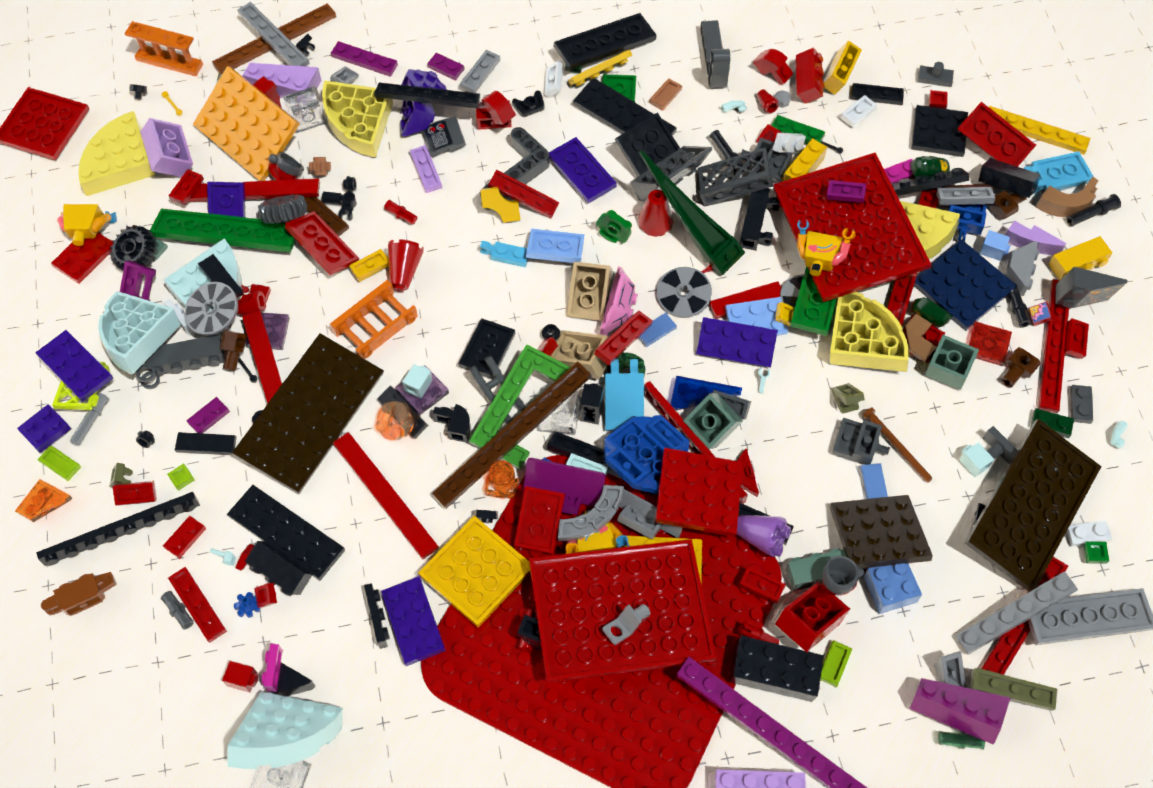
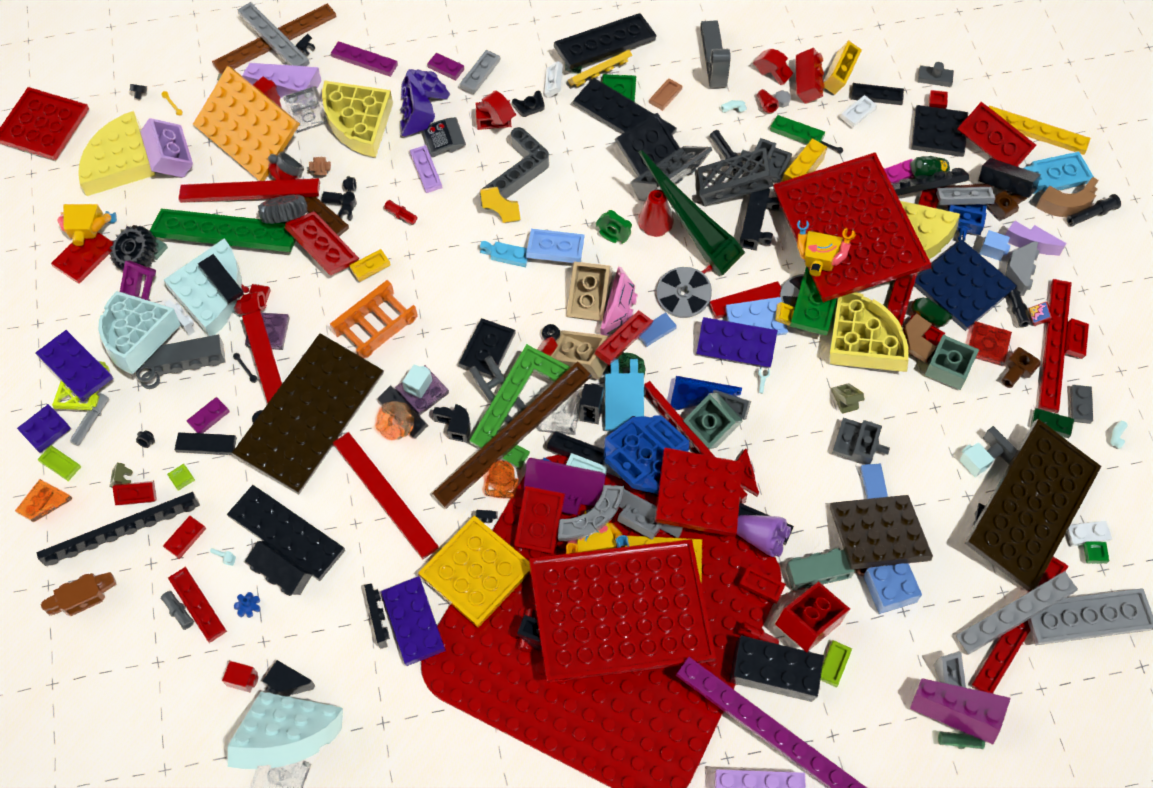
orange fence [124,21,204,77] -> none
red plate [168,169,204,206] -> none
light grey piece [184,282,238,336] -> none
dark purple plate [207,181,246,217] -> none
reddish brown piece [220,330,247,371] -> none
red tile [235,543,254,571] -> none
red plate [255,583,277,608] -> none
dark pink plate [262,644,283,692] -> none
light grey slope [330,66,359,84] -> none
black tile [374,82,481,109] -> none
red cone [387,239,424,292] -> none
red tile [488,169,560,219] -> none
dark purple plate [549,137,617,204] -> none
light grey bracket [602,604,650,645] -> none
red slope [756,124,781,143] -> none
white plate [772,133,806,153] -> none
dark grey piece [822,556,864,596] -> none
magenta plate [827,180,867,203] -> none
dark orange bar [862,407,933,483] -> none
olive plate [970,668,1058,711] -> none
yellow brick [1048,236,1113,280] -> none
dark grey slope [1056,267,1127,308] -> none

